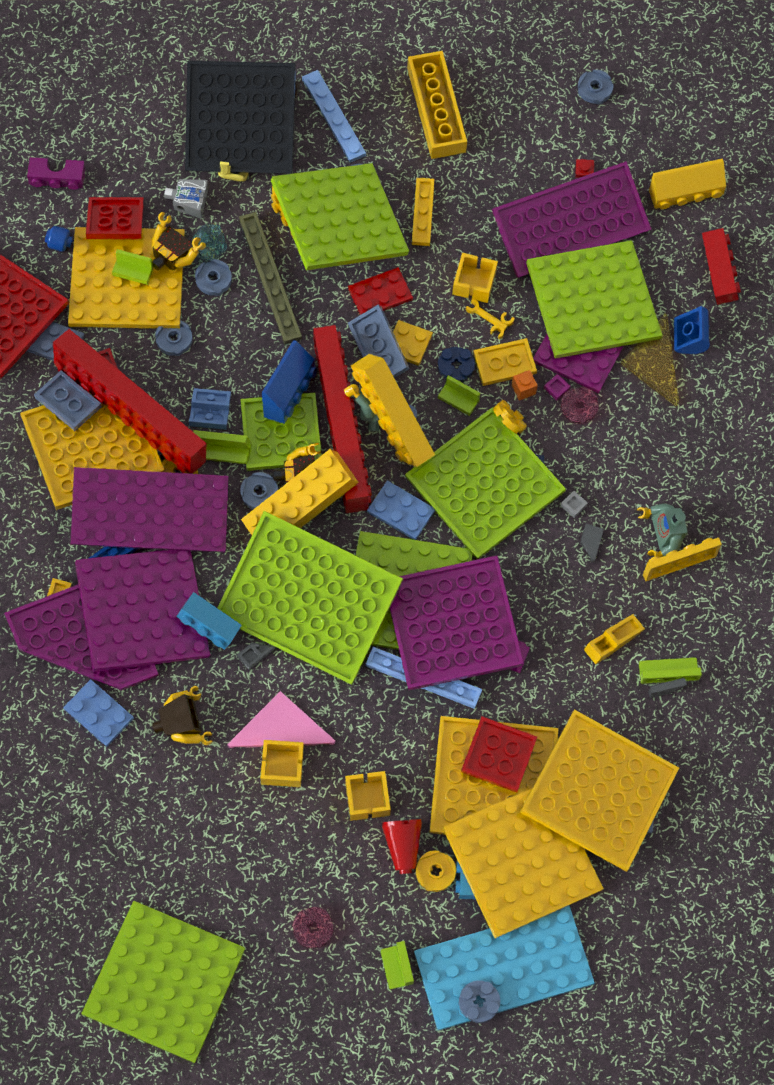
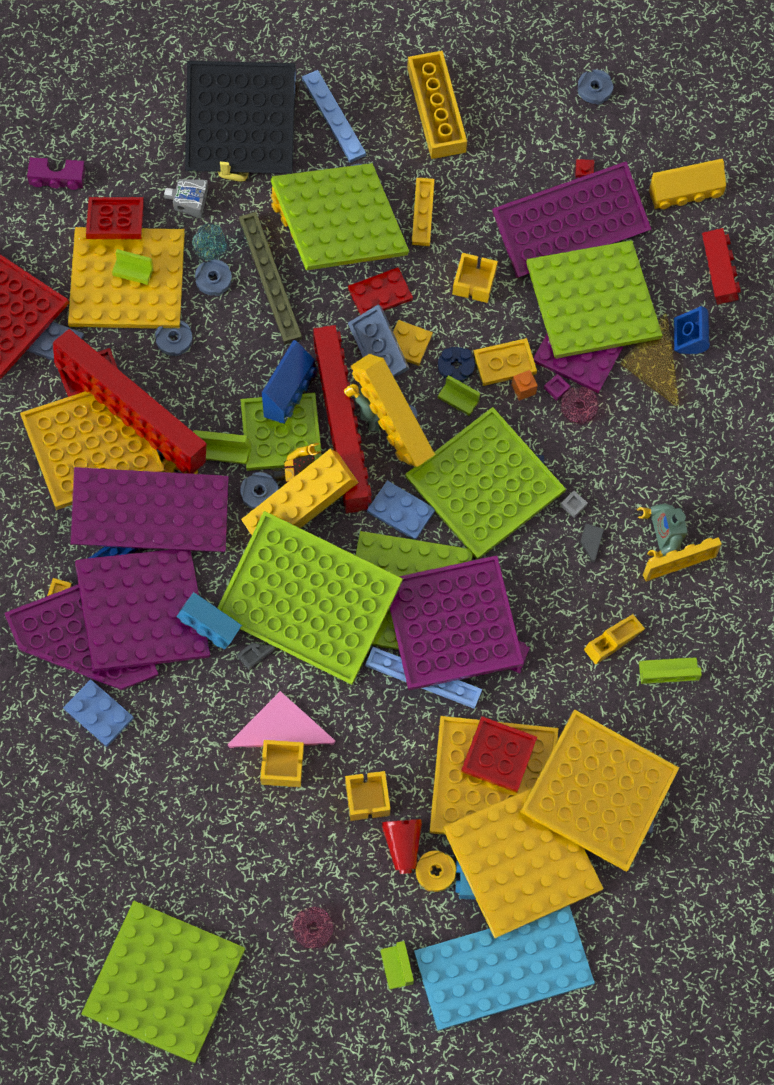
sand blue plate [34,370,102,431] -> none
blue head [45,226,73,252] -> none
torso [152,212,206,271] -> none
dark brown torso [152,686,213,745] -> none
medium blue slope [189,388,231,430] -> none
sand blue plate [459,980,500,1023] -> none
yellow bar [466,299,515,340] -> none
yellow plate [493,400,527,434] -> none
dark grey tile [648,678,687,698] -> none

